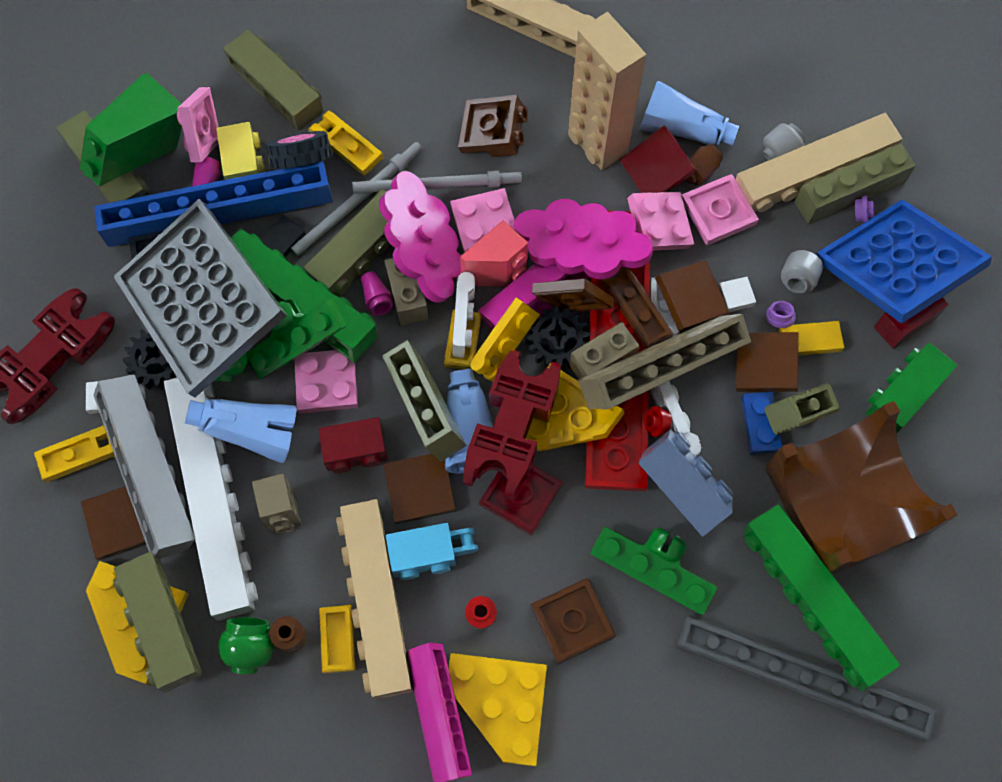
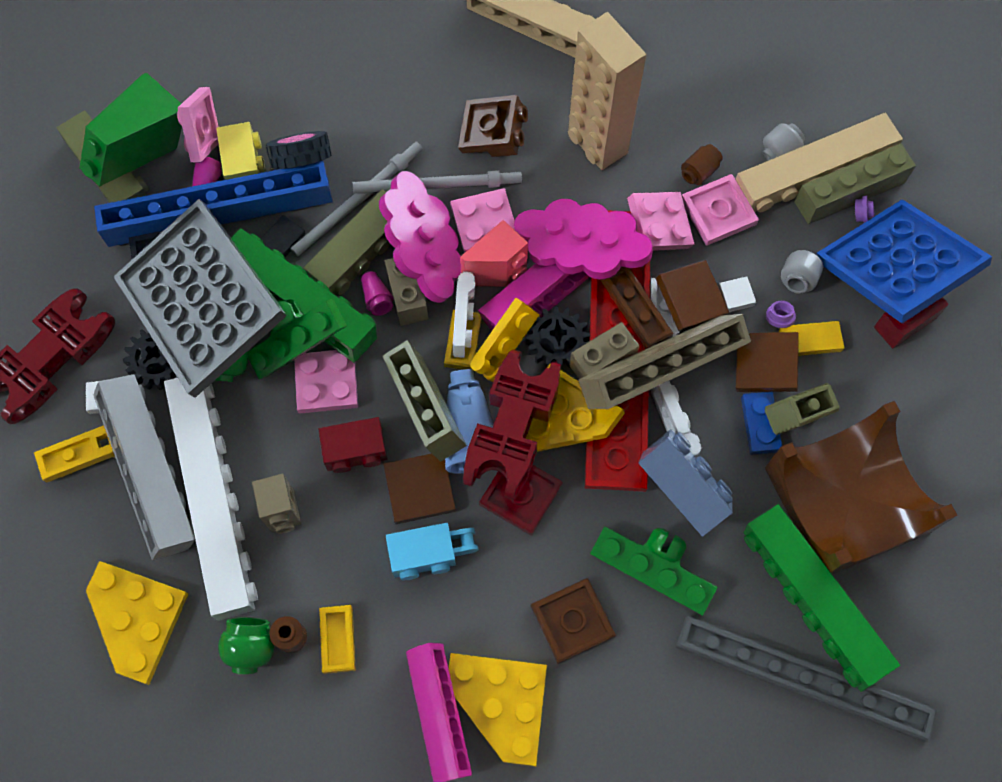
reddish brown tile [81,486,146,561] -> none
olive brick [113,552,203,692] -> none
light blue piece [185,399,297,464] -> none
olive brick [223,29,323,131] -> none
yellow plate [308,110,383,176] -> none
tan brick [336,499,413,700] -> none
red plate [465,596,497,629] -> none
reddish brown tile [532,279,614,312] -> none
dark red tile [620,125,697,193] -> none
light blue piece [640,81,739,145] -> none
red plate [644,406,672,437] -> none
green brick [865,342,958,434] -> none

